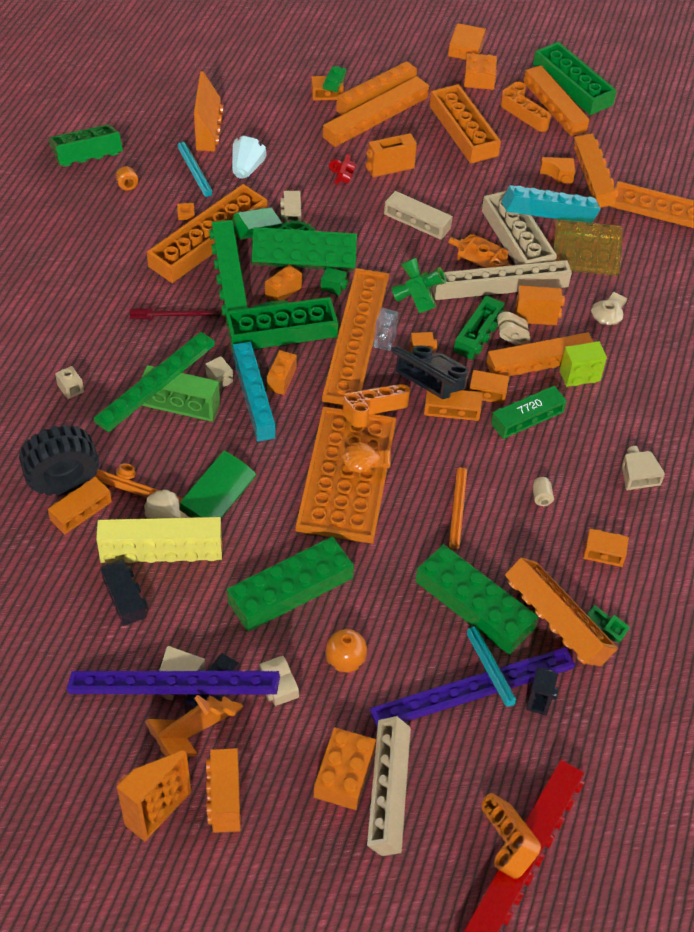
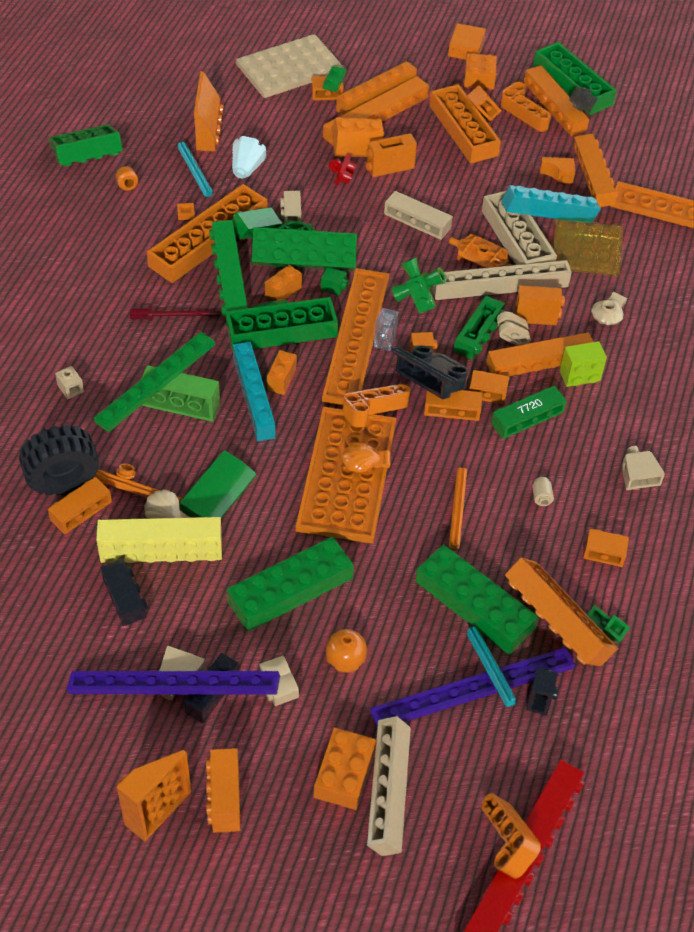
orange piece [145,695,243,757] -> none
tan brick [205,356,233,389] -> none
none -> tan plate [236,34,344,98]
none -> orange slope [331,118,384,157]
none -> orange brick [467,85,501,121]
none -> clear smoke brick [569,87,598,112]

